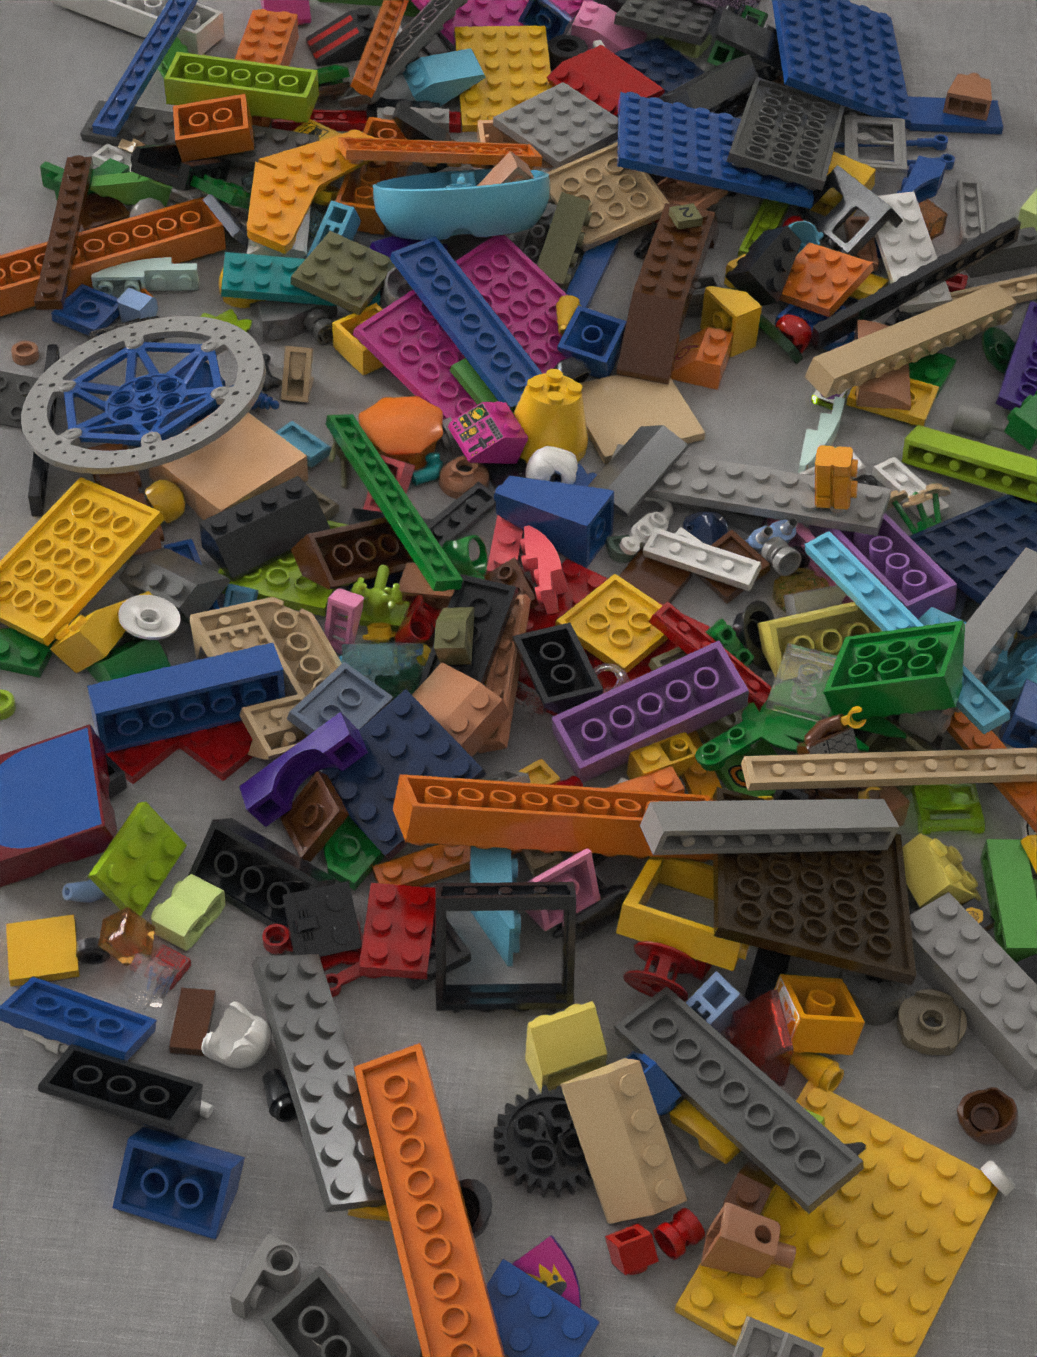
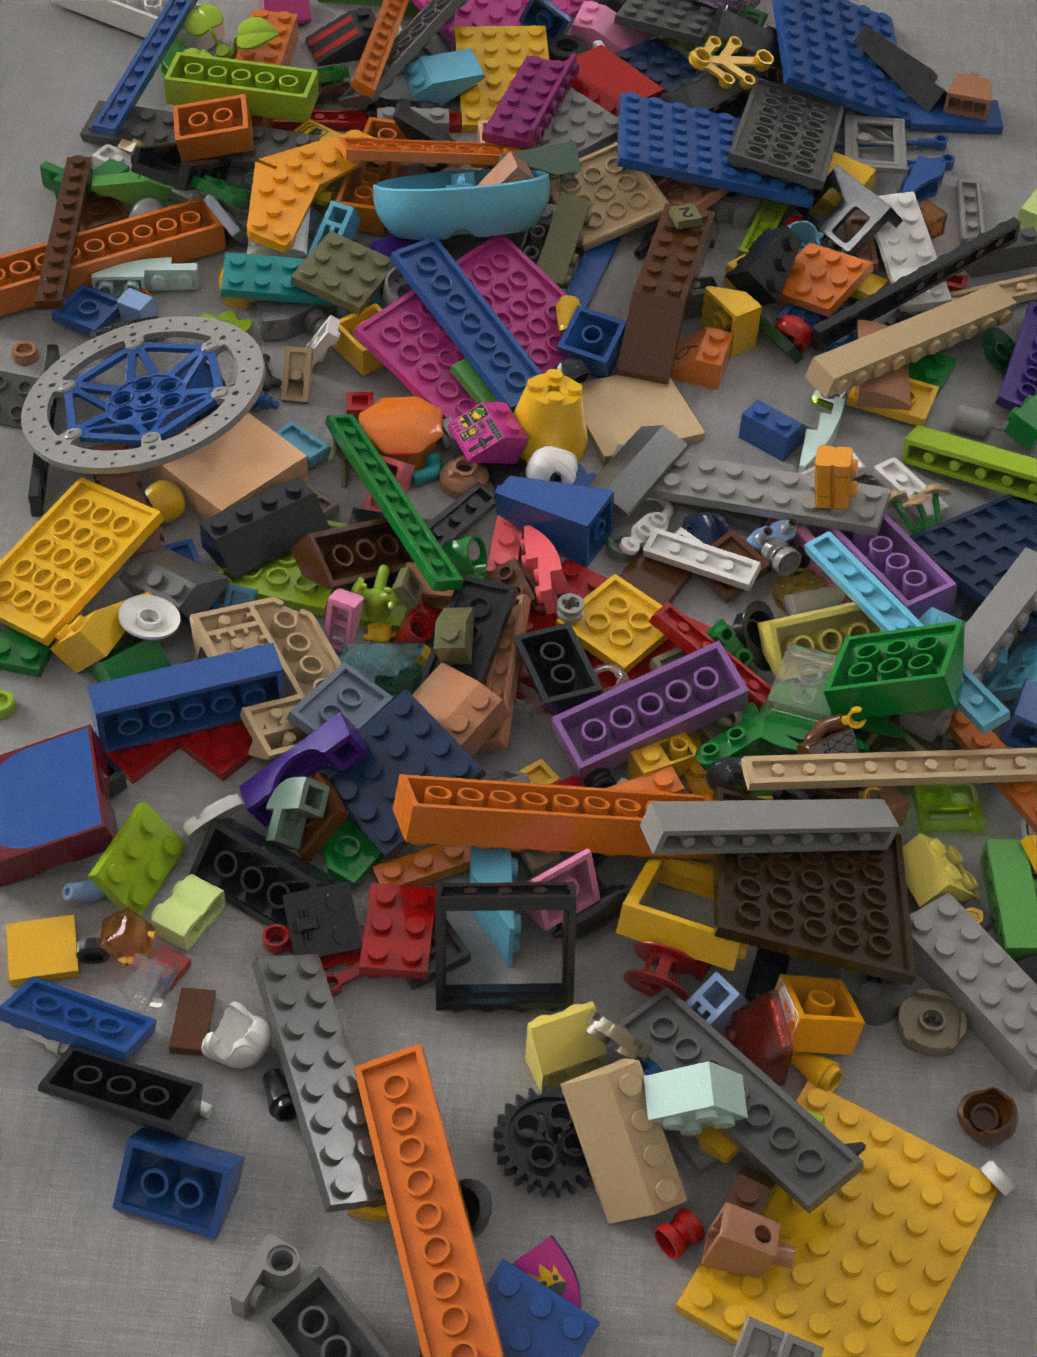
red plate [605,1223,659,1275] -> none
none -> lime plant [183,4,279,59]
none -> white tile [183,794,245,838]
none -> sand green brick [266,777,330,850]
none -> white plate [305,315,340,368]
none -> red plate [346,392,374,418]
none -> olive tile [393,566,424,610]
none -> magenta bracket [482,53,580,150]
none -> sand green slope [499,141,581,182]
none -> light grey bush [557,593,584,623]
none -> black bush [584,768,616,788]
none -> dark tan plate [585,1010,653,1061]
none -> light aqua brick [644,1061,748,1136]
none -> yellow plant [688,36,774,90]
none -> black piece [706,757,752,795]
none -> blue slope [738,399,814,462]
none -> black wedge [854,25,947,112]

